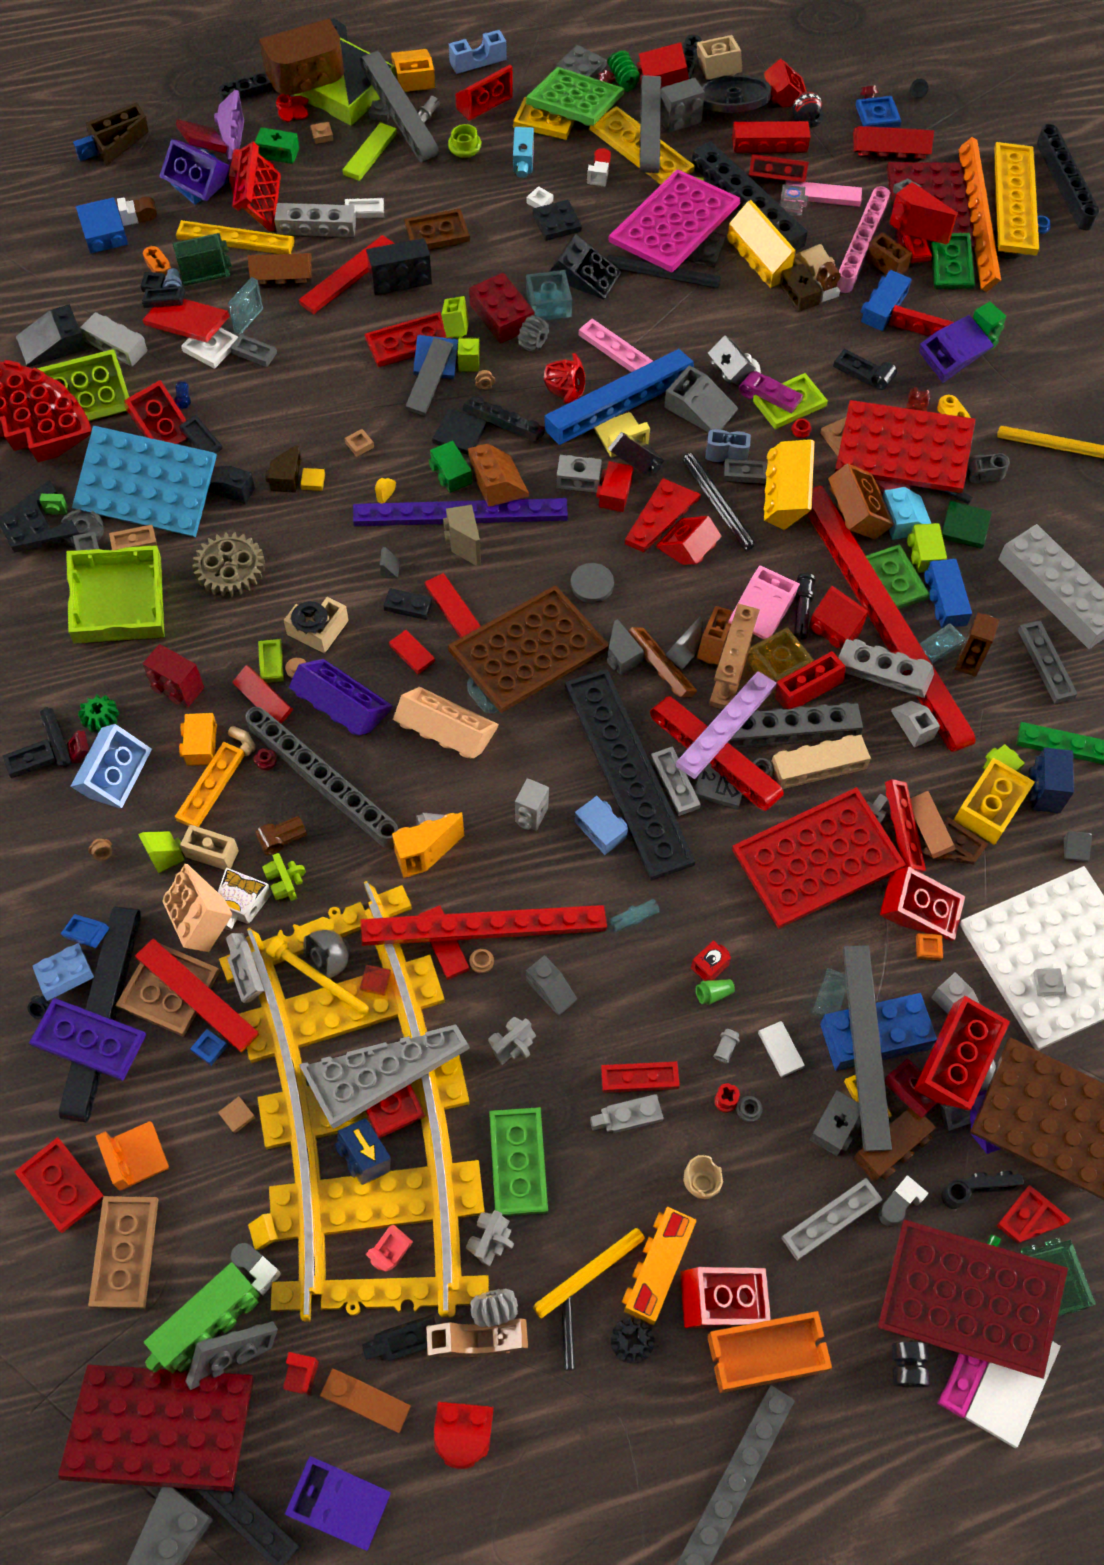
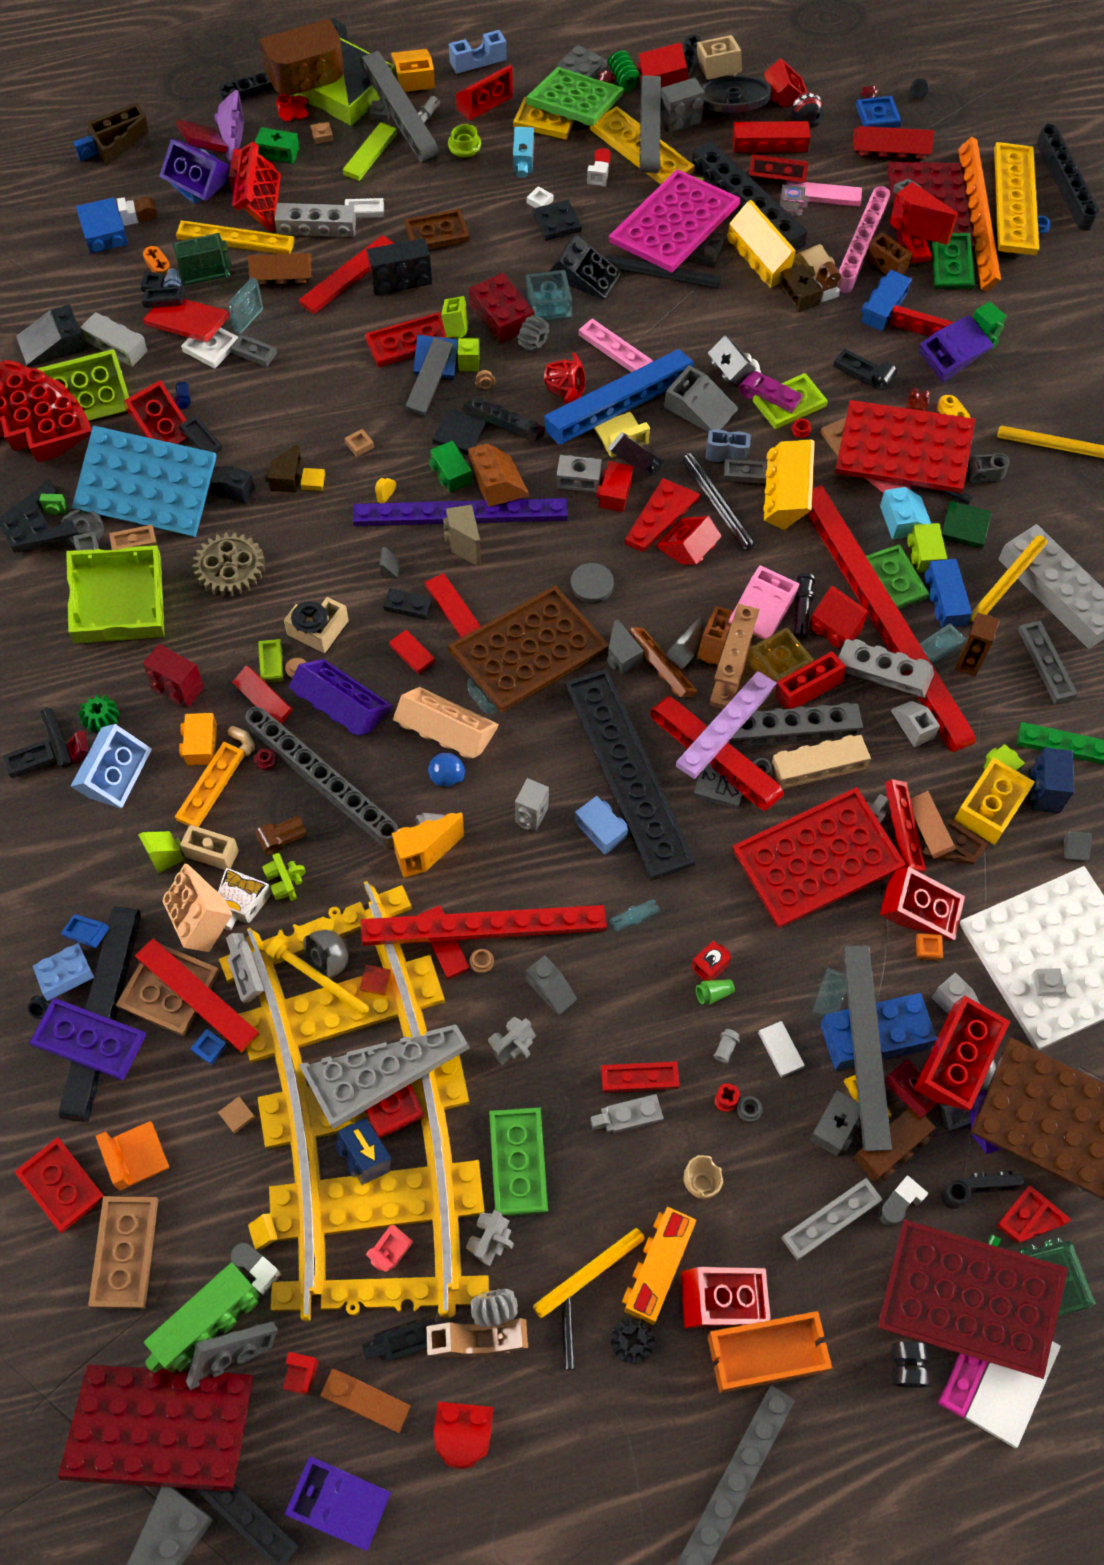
medium nougat plate [88,839,112,861] -> none
light grey plate [651,746,701,816] -> none
dark orange brick [828,463,895,539] -> none
none -> blue hair [428,753,466,787]
none -> yellow axle [970,535,1048,623]

